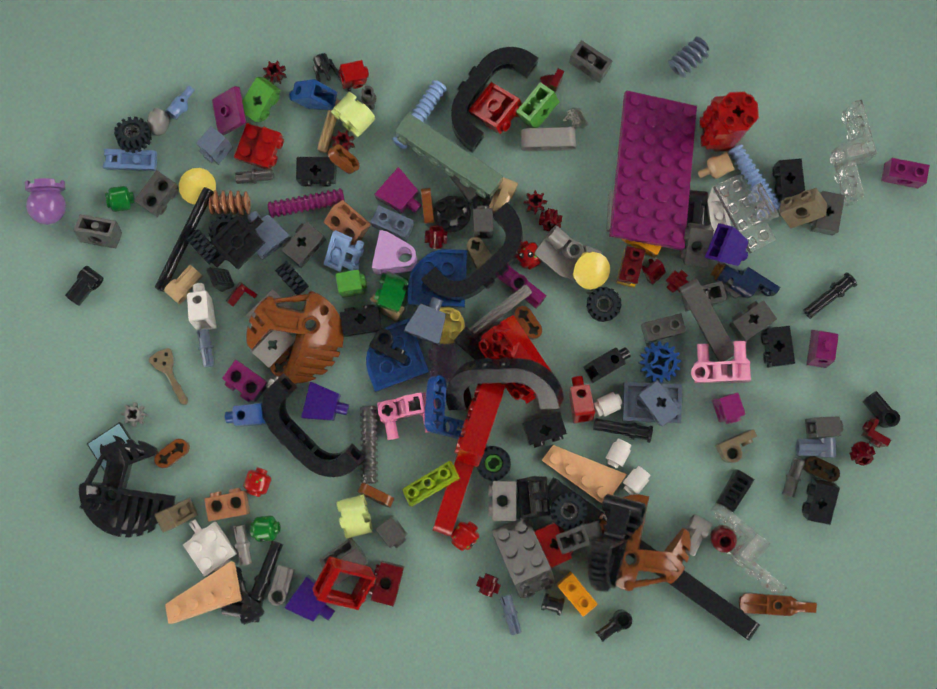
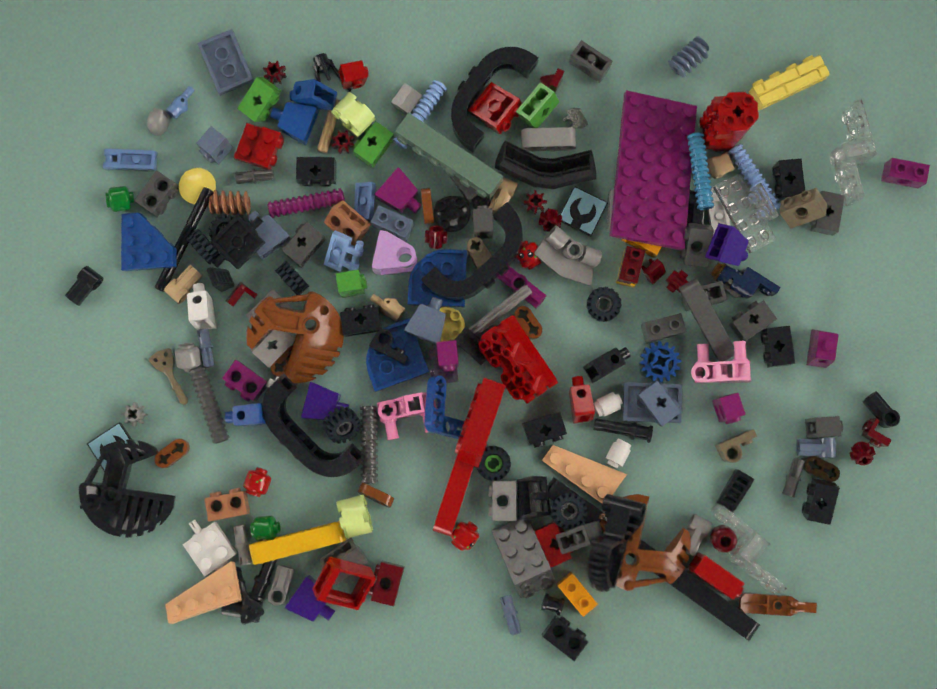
medium lavender tile [25,178,66,225] -> none
dark grey brick [73,214,122,249] -> none
black bush [114,116,152,153] -> none
dark tan plate [155,497,198,532] -> none
magenta plate [212,86,246,136] -> none
dark orange beam [328,145,360,174] -> none
dark grey axle [361,86,376,110] -> none
green brick [374,271,409,313] -> none
dark grey brick [376,515,407,548] -> none
lime tile [402,461,460,507] -> none
black arch [446,357,564,410] -> none
dark red gear [476,573,501,597] -> none
light yellow dish [573,252,610,290] -> none
black pin [596,609,633,642] -> none
white brick [623,466,651,495] -> none
black pin [803,272,858,319] -> none
none -> blue plate [121,212,177,271]
none -> light grey head [175,343,201,372]
none -> dark grey piece [189,367,230,444]
none -> sand blue plate [197,29,254,96]
none -> yellow beam [248,521,347,565]
none -> blue torso [271,102,319,145]
none -> black bush [323,406,361,444]
none -> bright green brick [353,121,394,168]
none -> medium blue plate [354,182,376,221]
none -> light grey piece [391,84,422,115]
none -> magenta brick [436,340,459,372]
none -> black piece [495,140,596,189]
none -> black brick [541,615,588,661]
none -> tile [560,186,608,237]
none -> dark azure piece [687,132,714,210]
none -> red window [687,552,745,600]
none -> light yellow brick [749,55,830,111]

